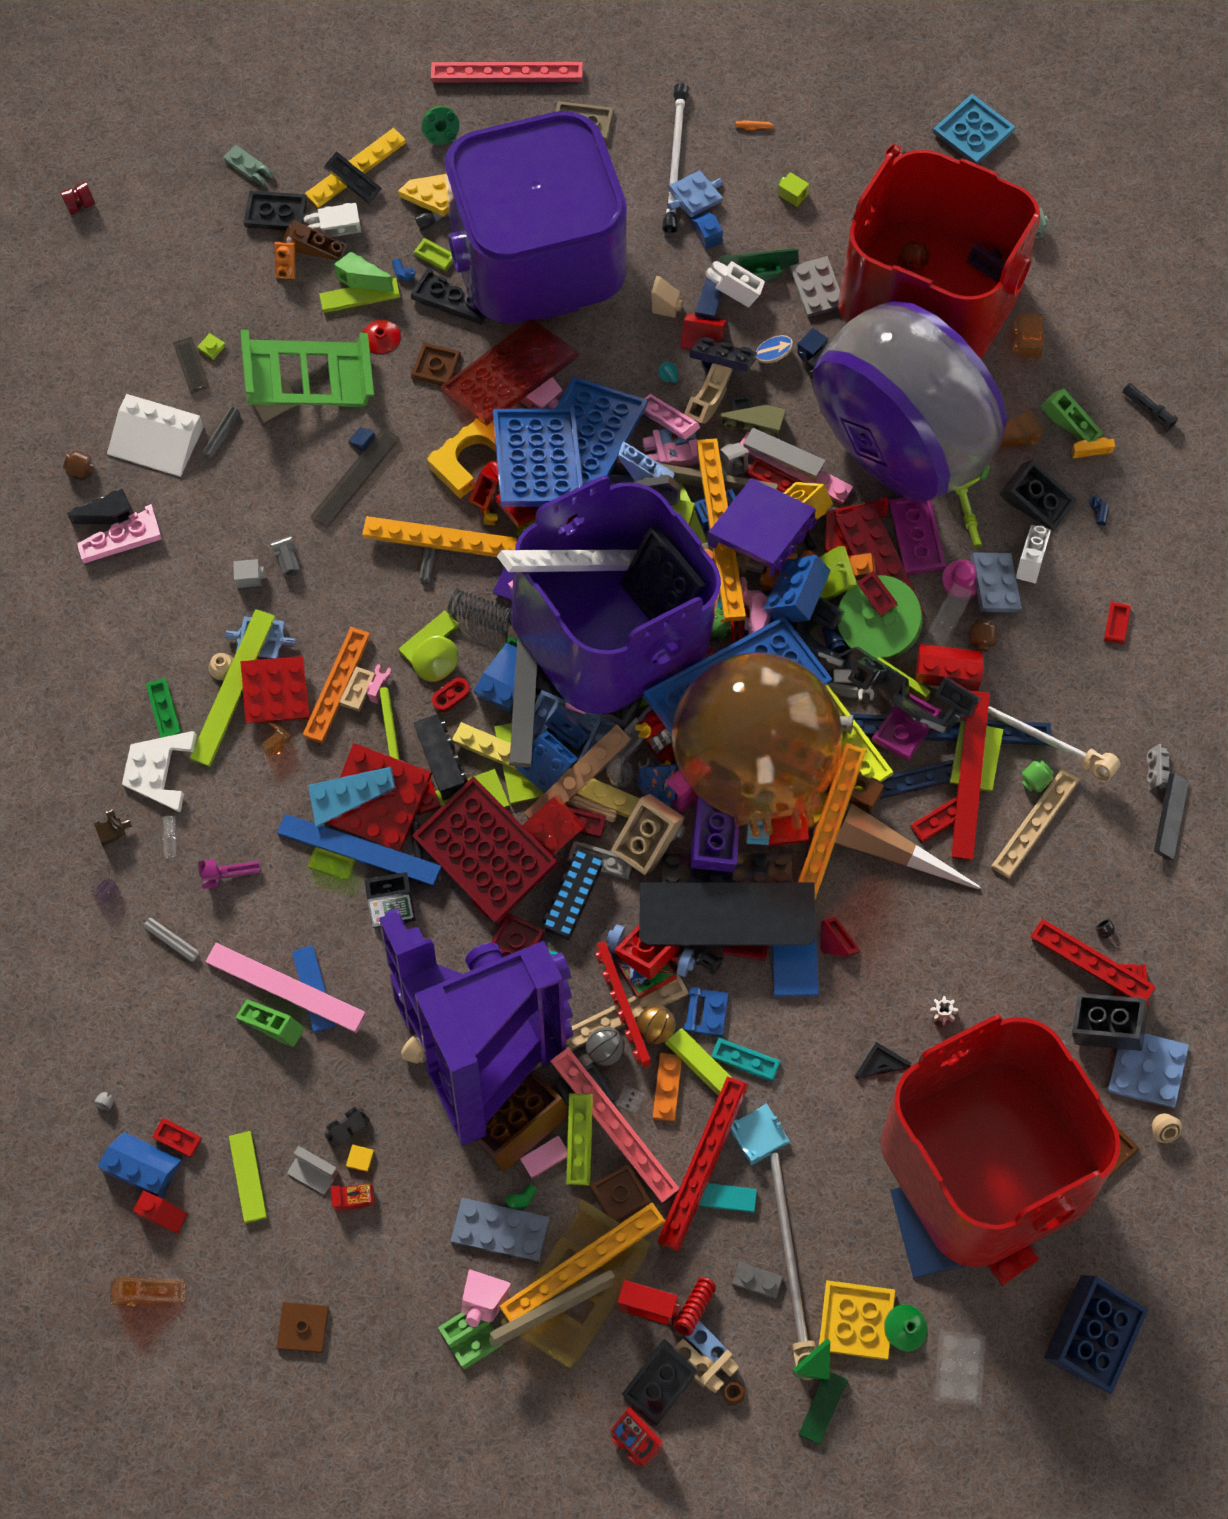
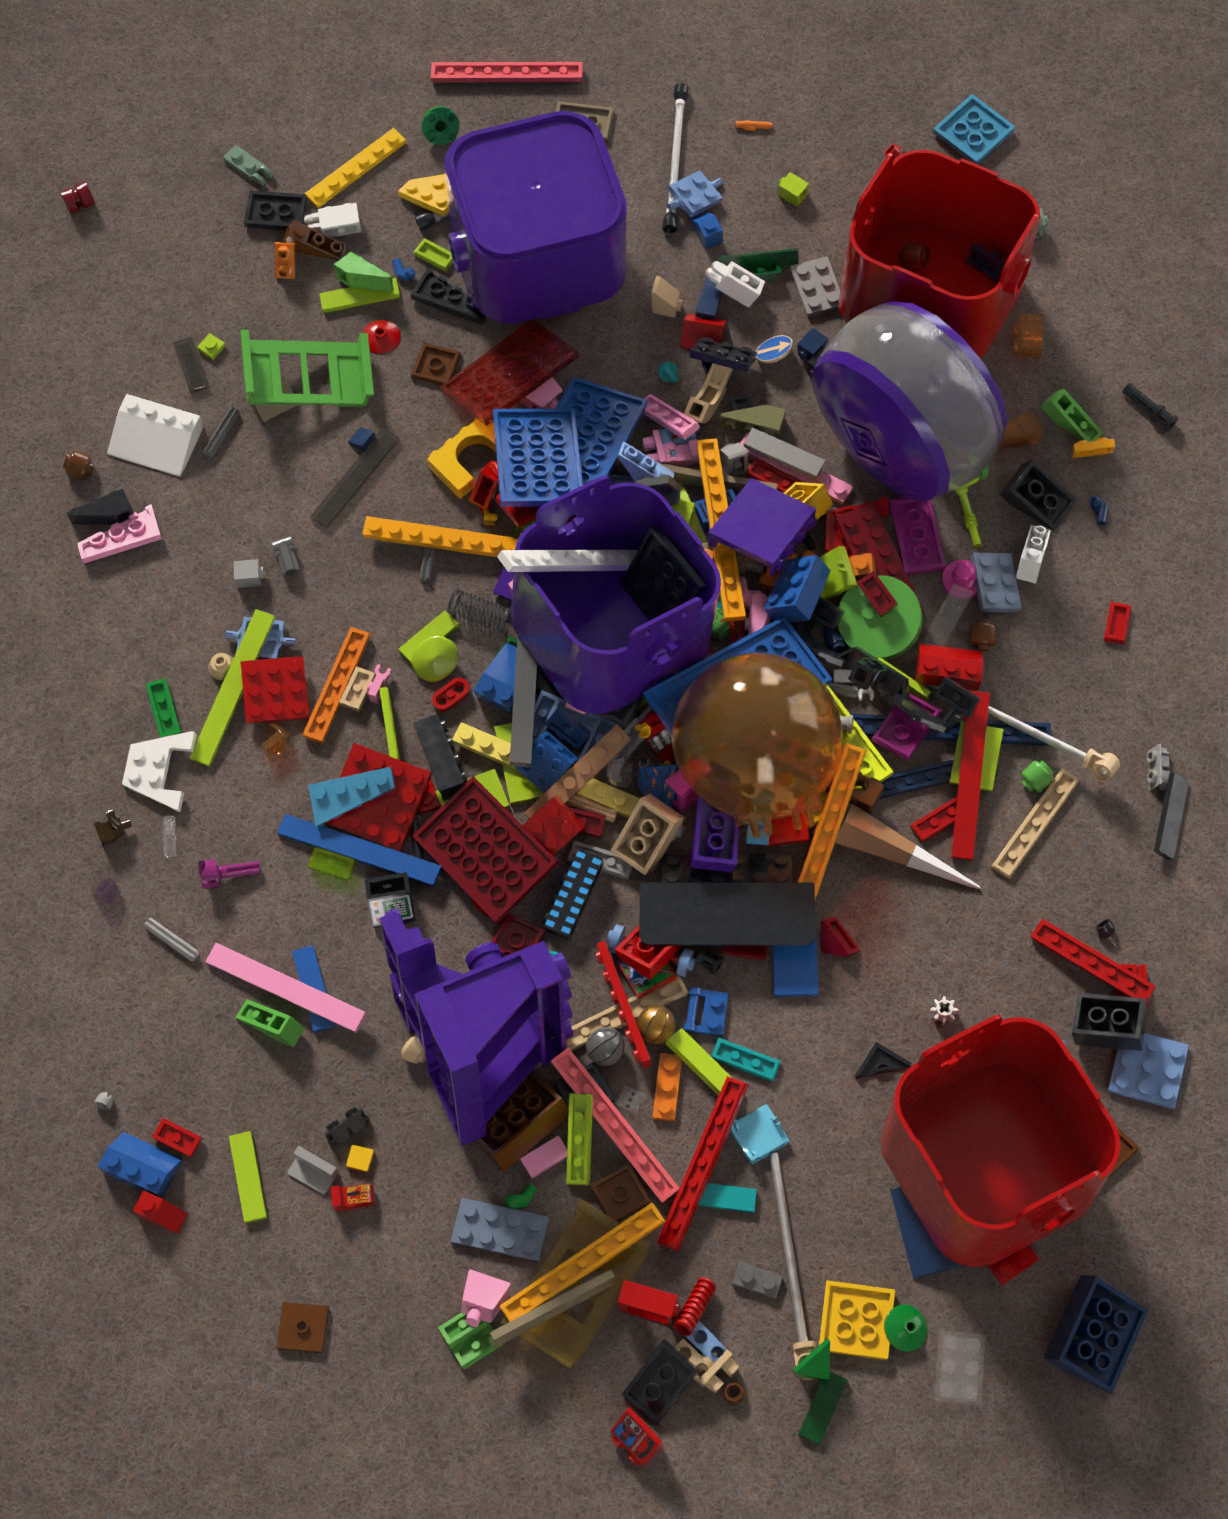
clear orange slope [110,1276,185,1306] -> none
black plate [324,151,382,205] -> none
tan cone [1152,1114,1182,1143] -> none

